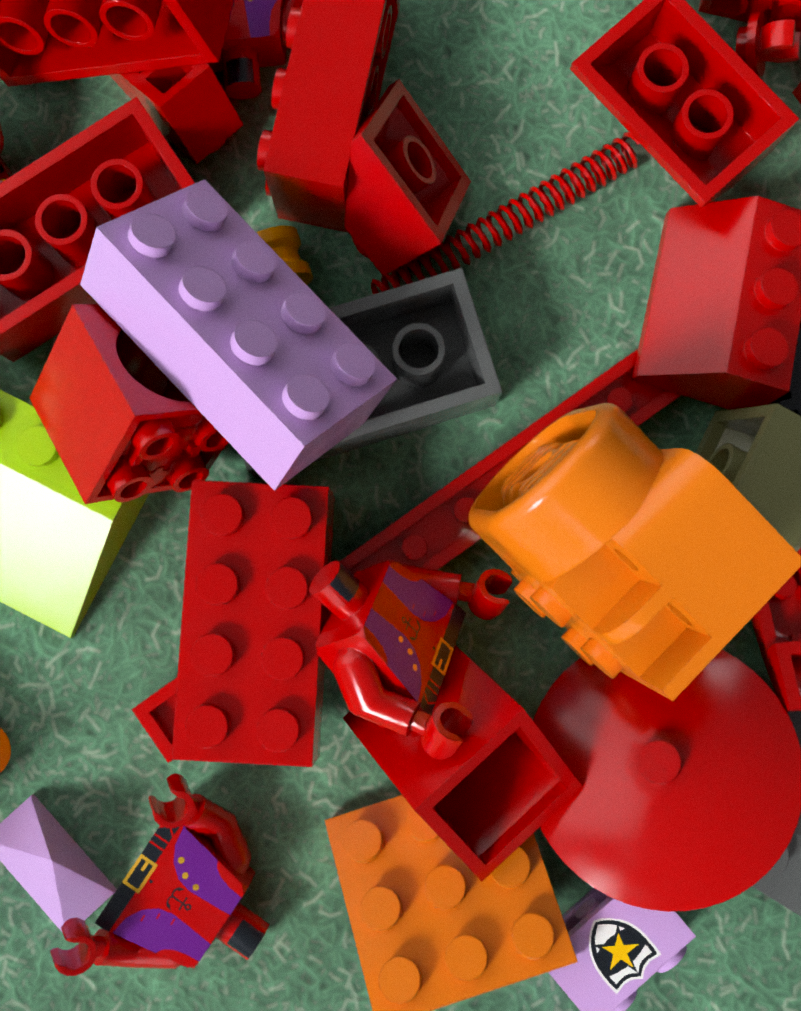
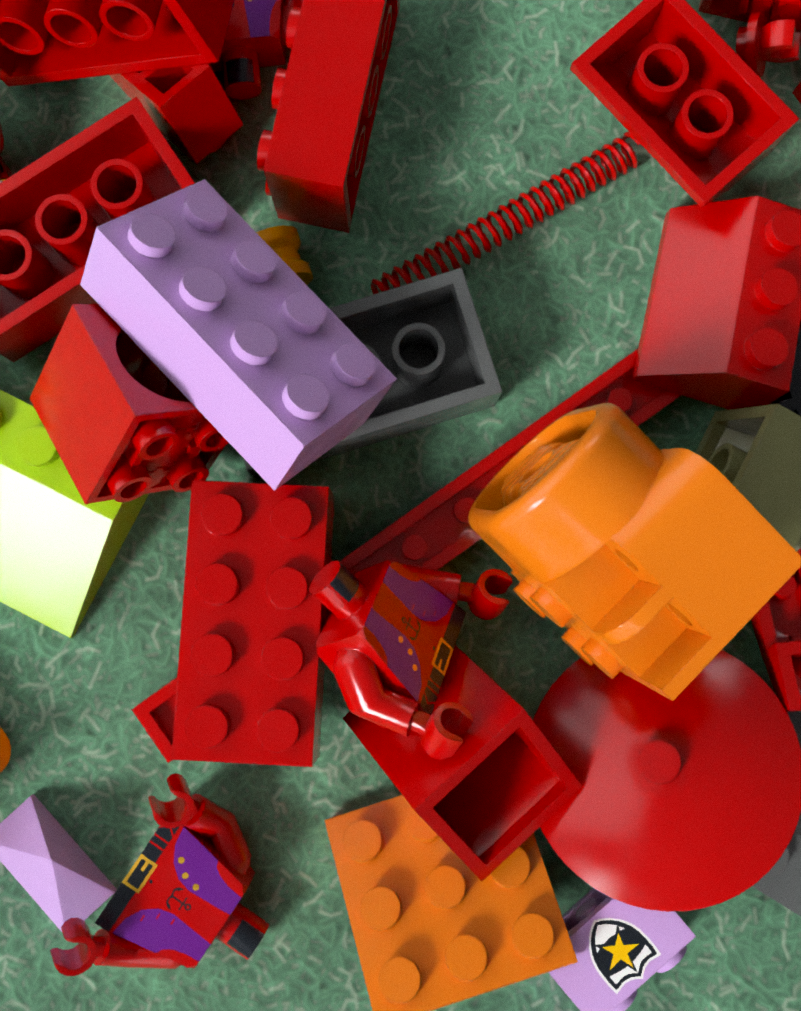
red slope [344,79,471,276] -> none

